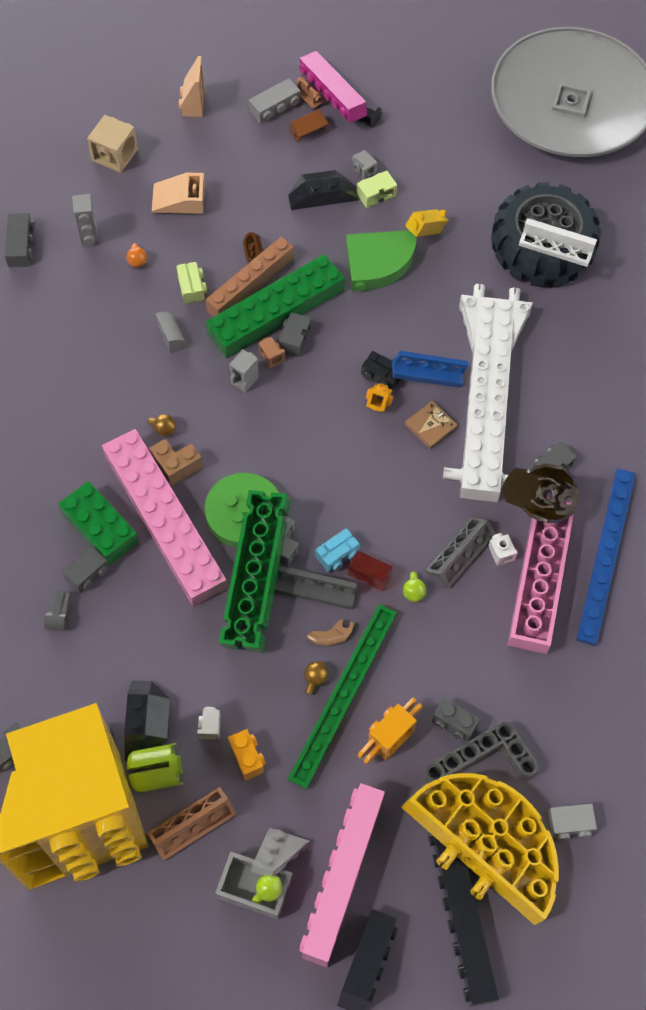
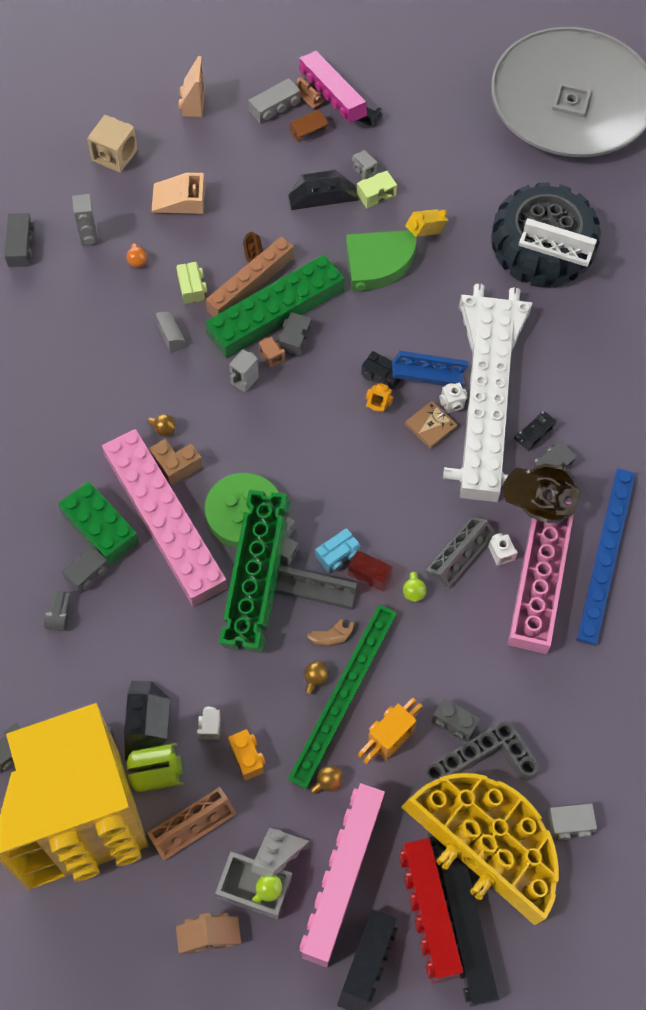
none -> medium nougat brick [176,913,241,954]
none -> pearl gold piece [310,766,343,794]
none -> red brick [399,838,463,984]
none -> white brick [439,383,468,413]
none -> black hinge [514,411,556,452]

